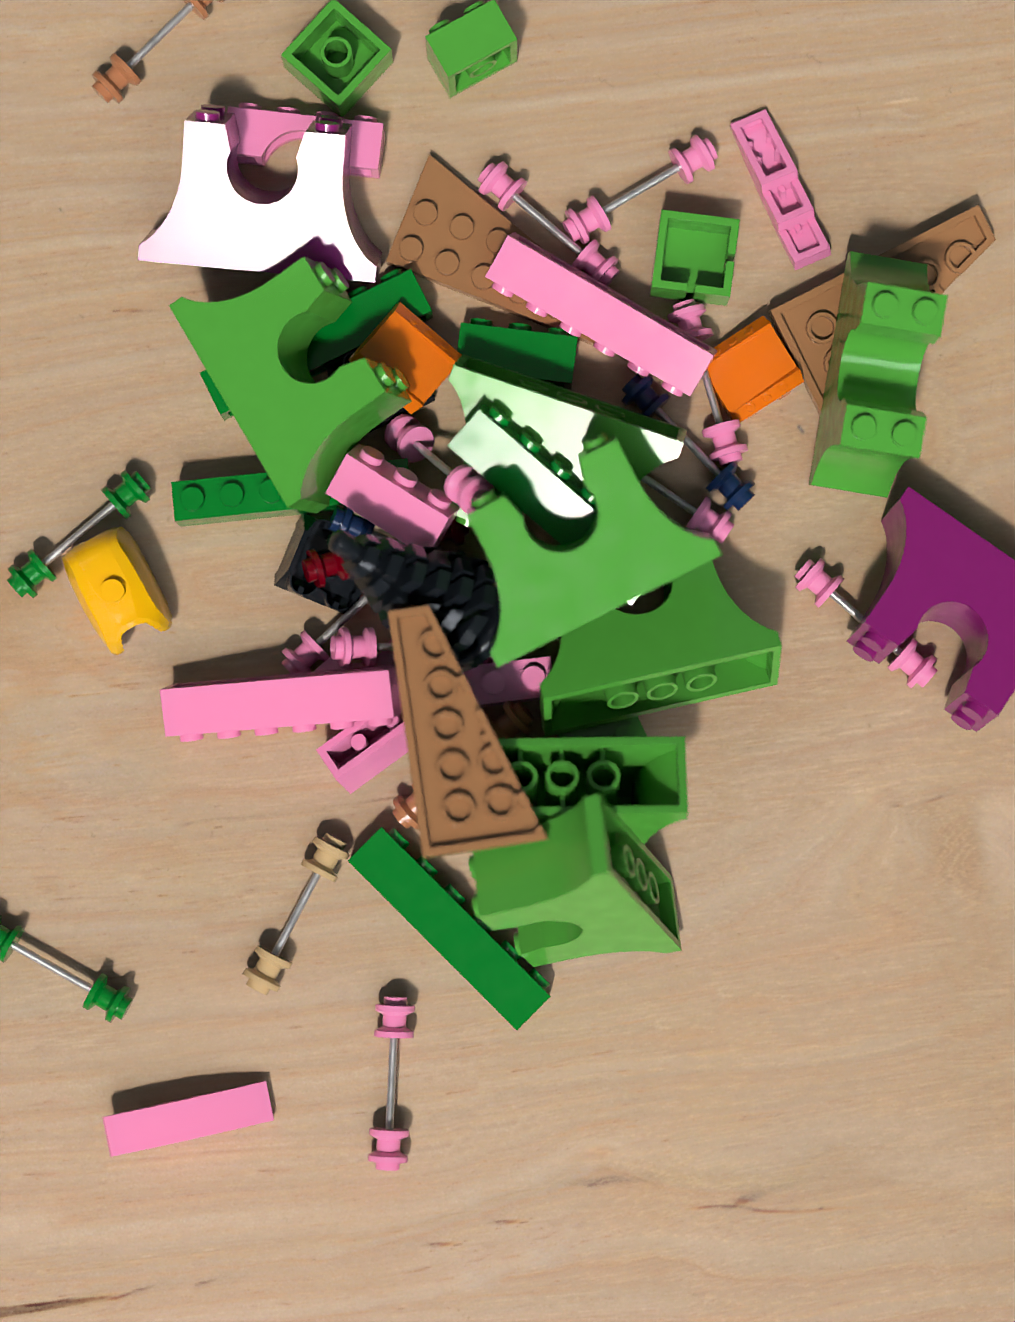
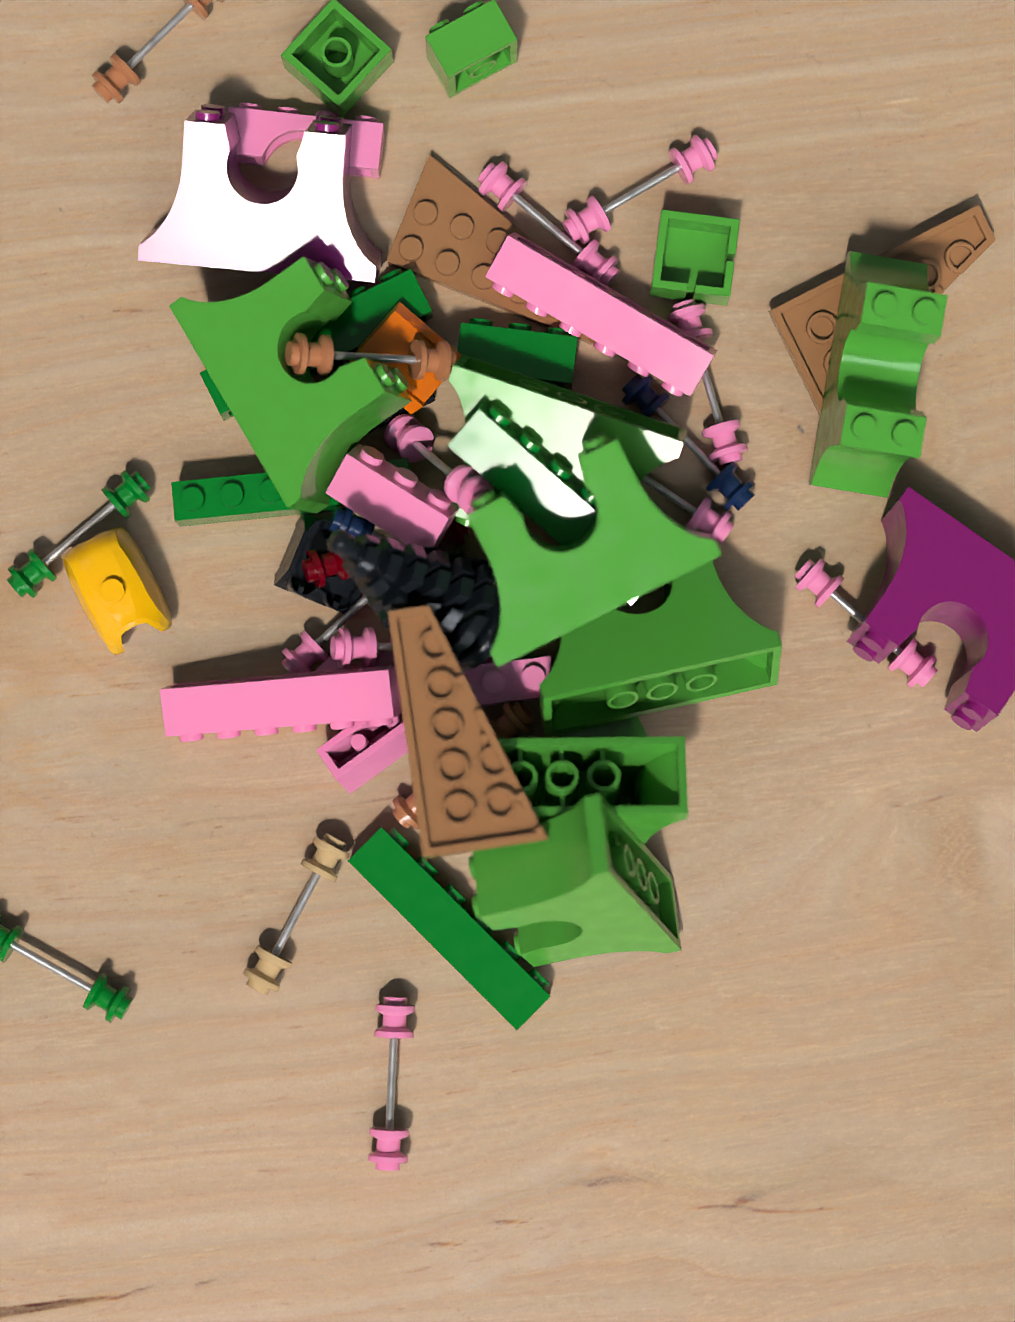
bright pink slope [102,1081,274,1157] -> none
orange slope [708,316,804,423] -> none
bright pink slope [730,109,831,270] -> none
none -> nougat axle [285,333,456,381]

